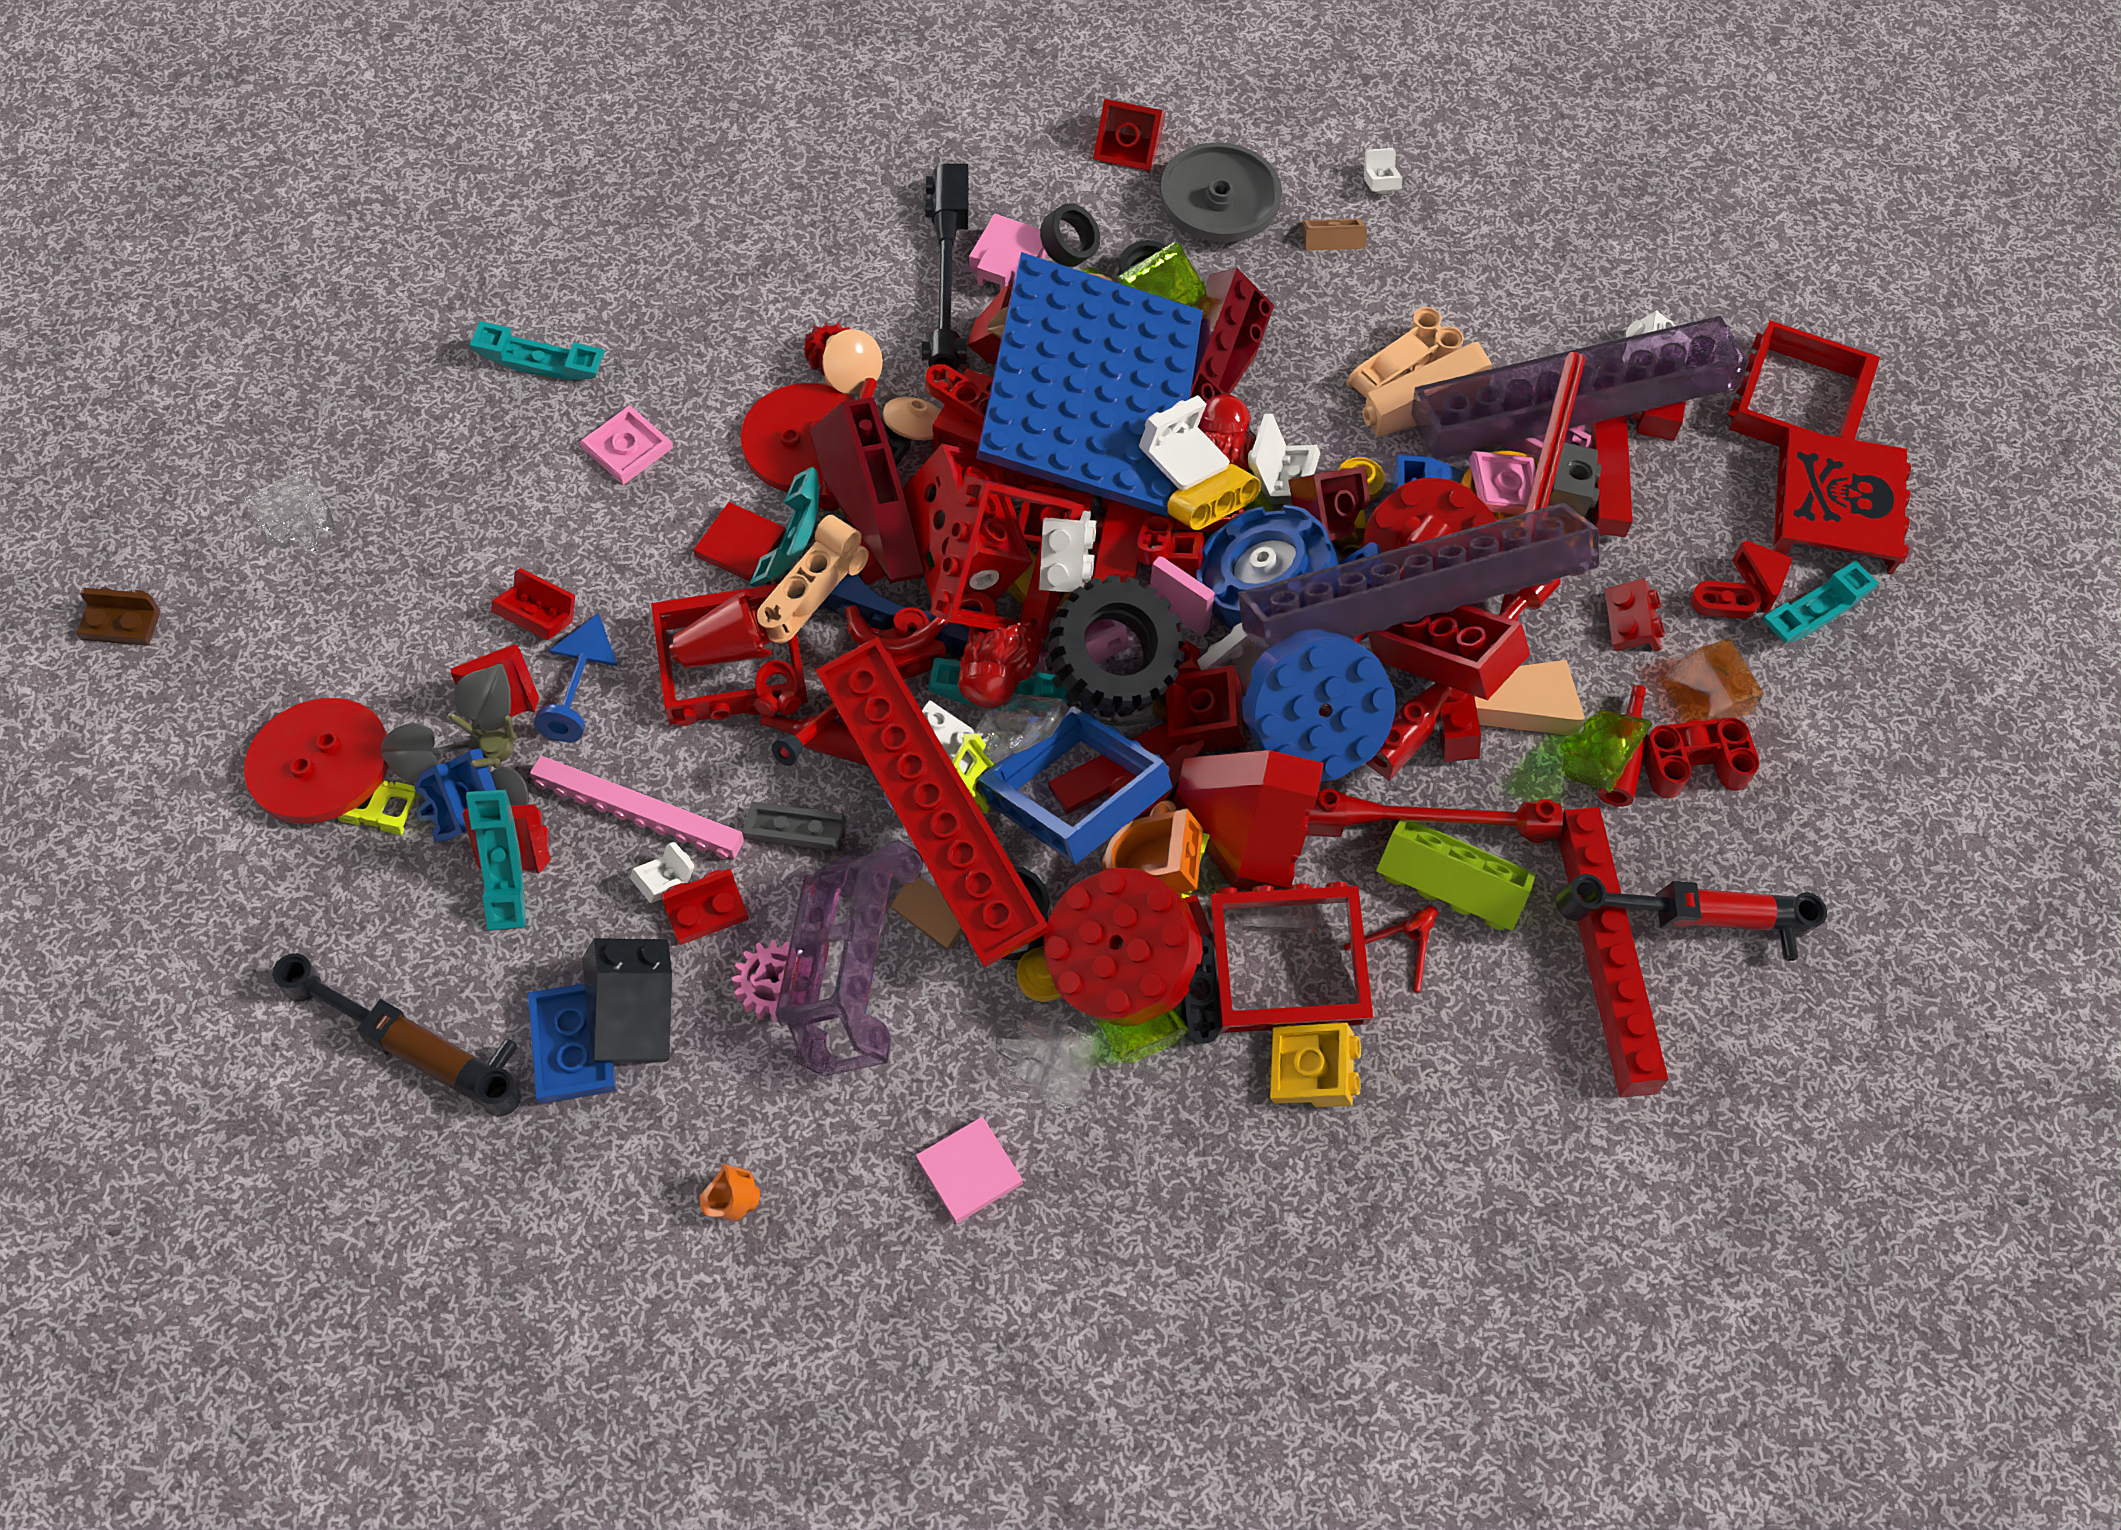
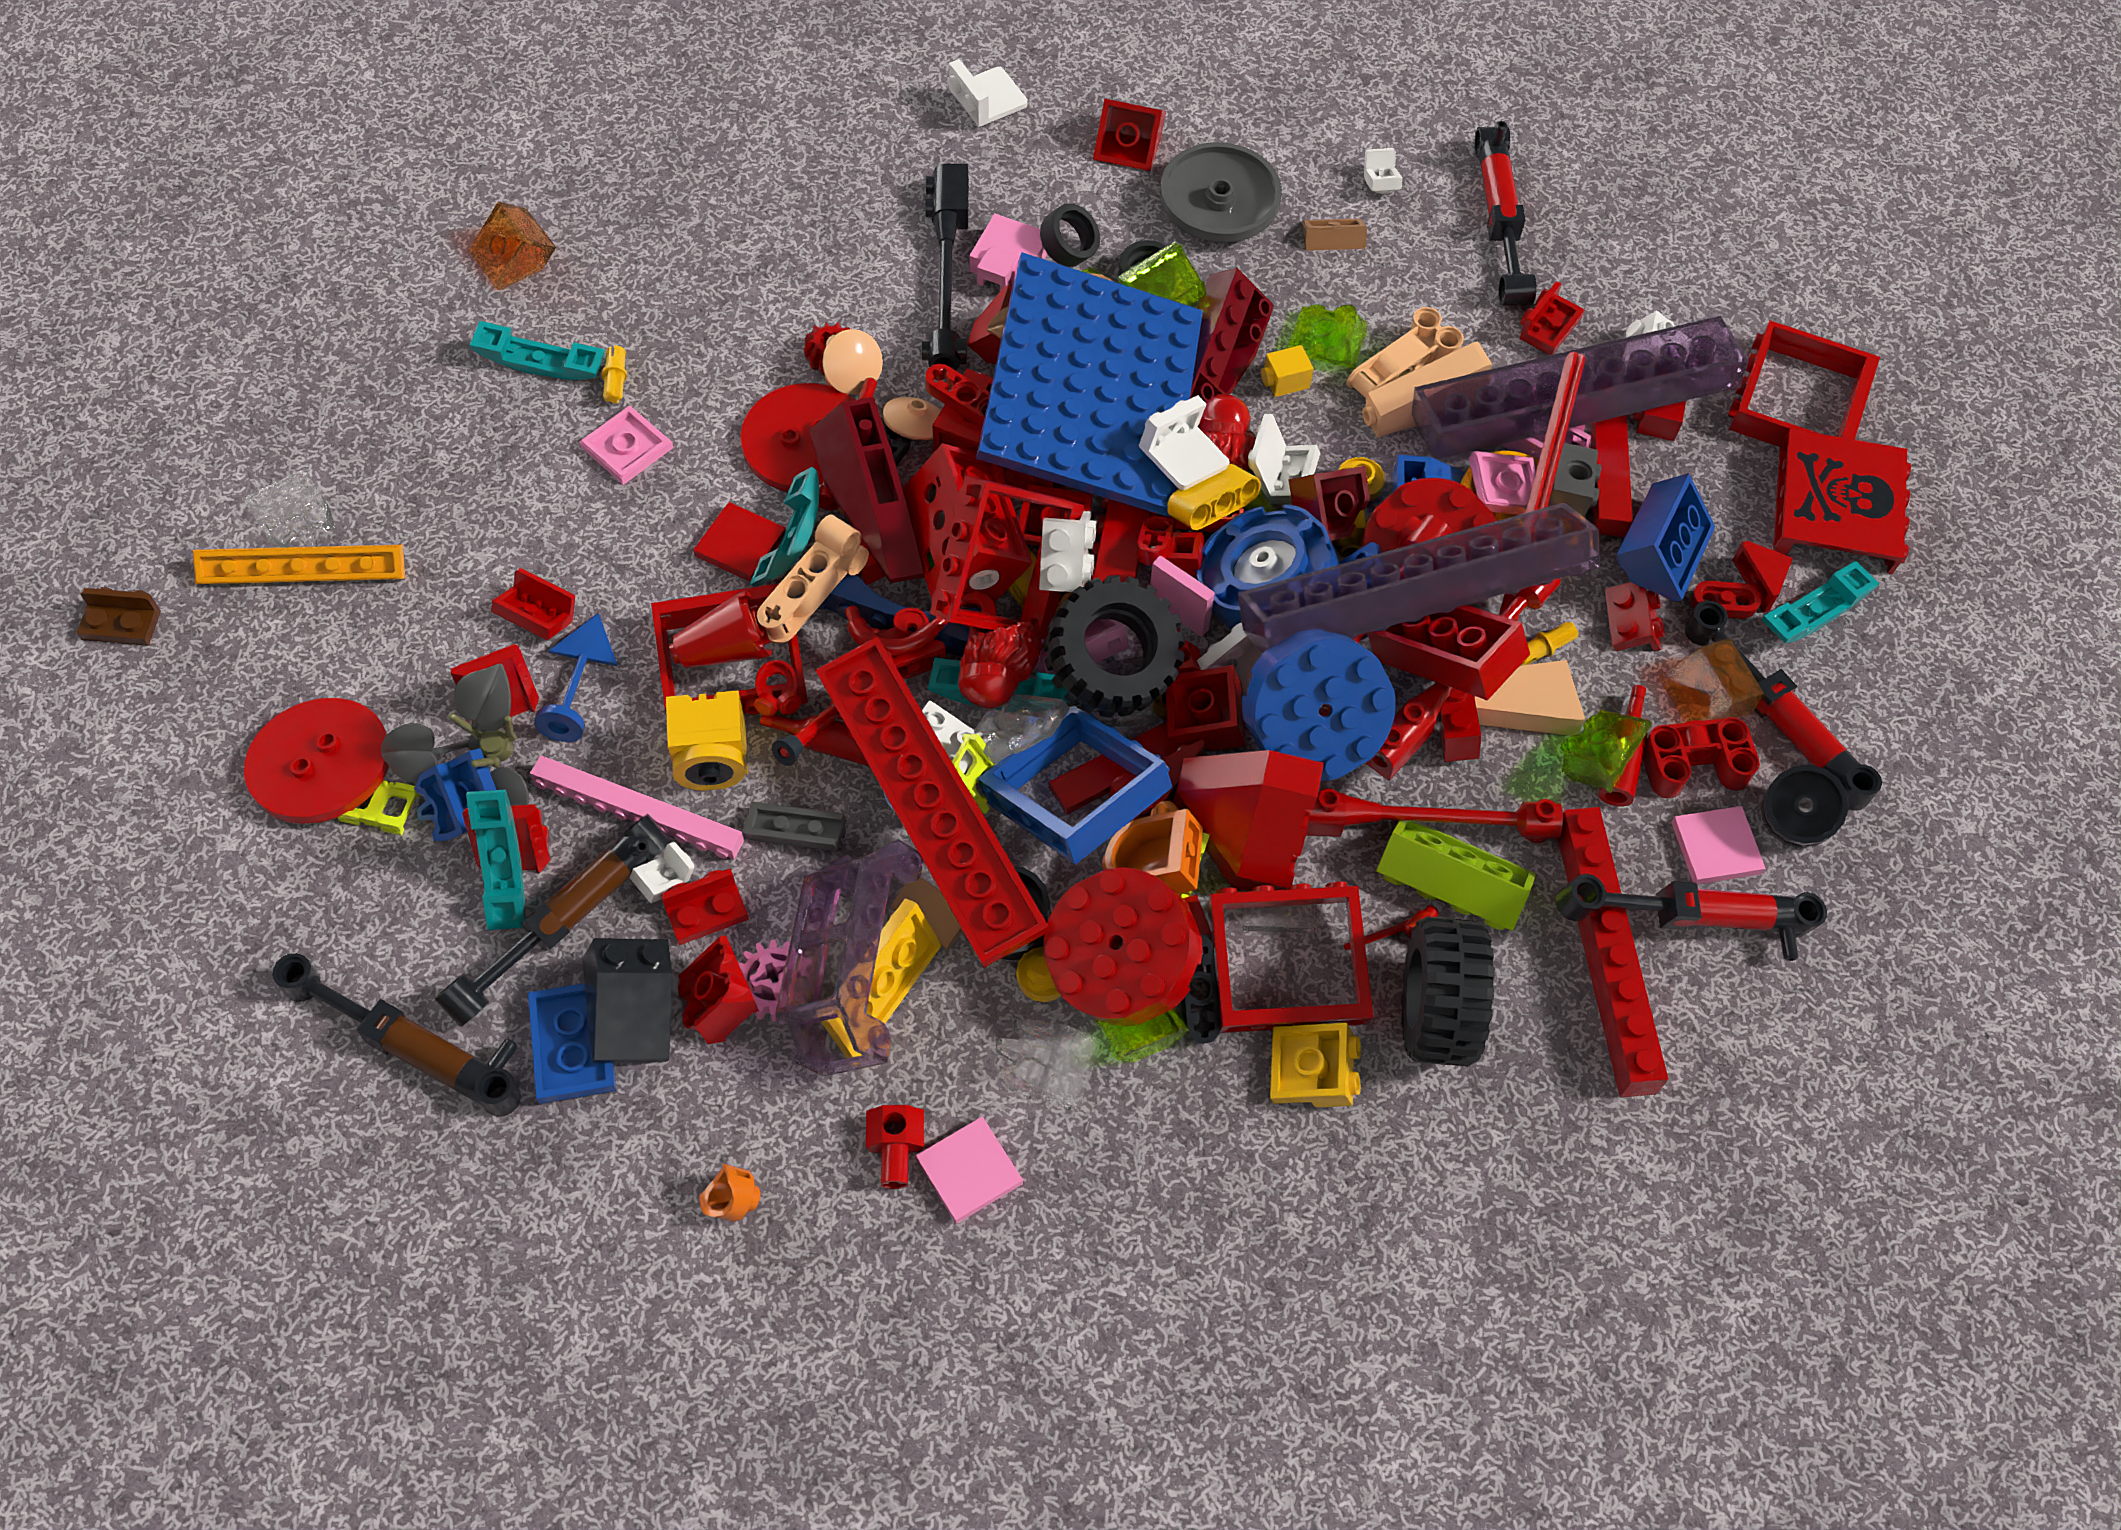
none -> light orange tile [193,544,405,584]
none -> black piece [435,813,672,1027]
none -> clear orange slope [468,201,557,290]
none -> yellow axle [601,345,627,404]
none -> yellow piece [666,690,748,791]
none -> red slope [678,936,760,1044]
none -> yellow plate [817,898,942,1062]
none -> red piece [865,1105,924,1189]
none -> white bracket [947,59,1027,127]
none -> yellow brick [1261,345,1314,397]
none -> clear neon green slope [1287,305,1367,369]
none -> black tyre [1401,917,1495,1067]
none -> black piece [1474,121,1537,306]
none -> red bracket [1519,281,1585,356]
none -> yellow axle [1520,622,1579,666]
none -> blue slope [1617,473,1715,602]
none -> bright pink tile [1671,806,1766,885]
none -> piece [1685,601,1882,811]
none -> black wheel [1761,765,1849,848]

